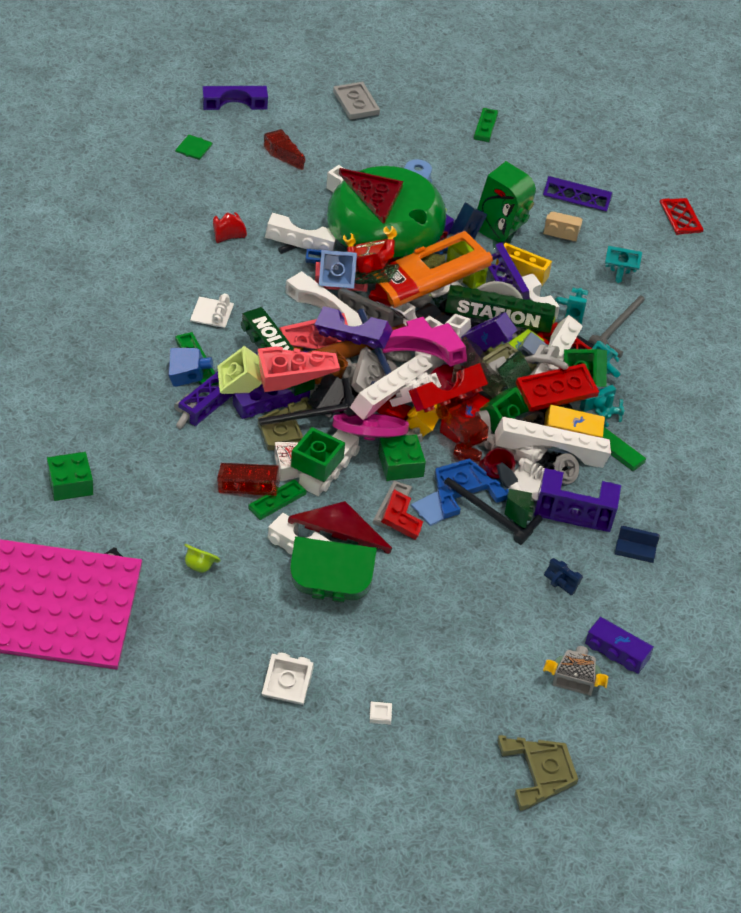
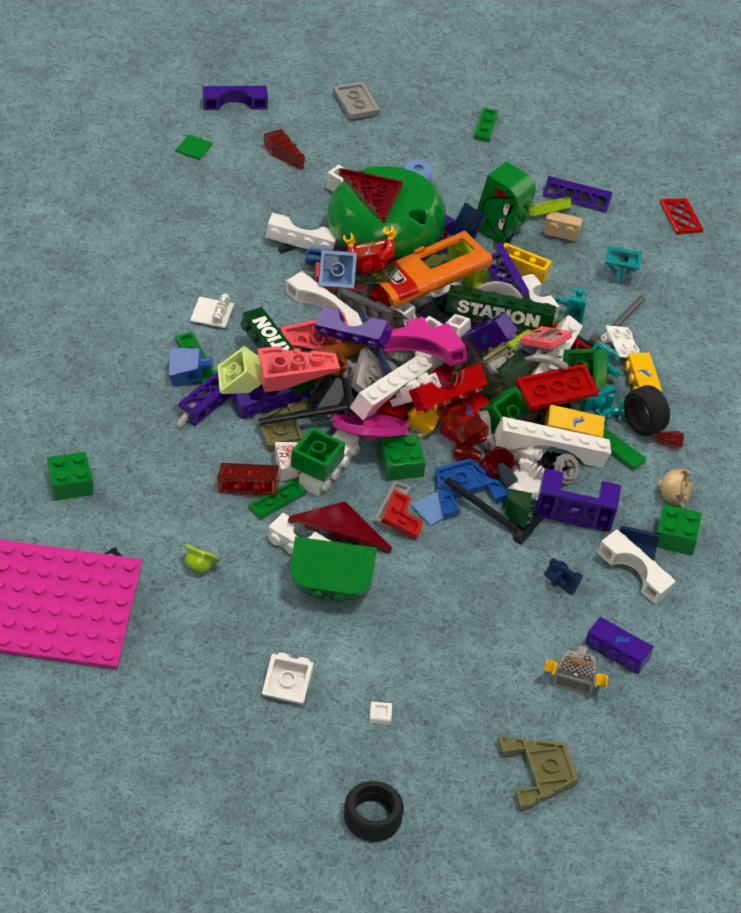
red hair [213,212,247,243] -> none
none -> black tyre [344,780,404,842]
none -> coral tile [520,326,572,350]
none -> lime beam [529,197,572,216]
none -> white arch [597,529,676,604]
none -> white hinge [601,325,639,358]
none -> yellow brick [624,352,662,392]
none -> black tyre [624,385,670,436]
none -> clear red cone [656,430,684,449]
none -> green brick [657,504,702,556]
none -> tan cylinder [658,469,692,507]

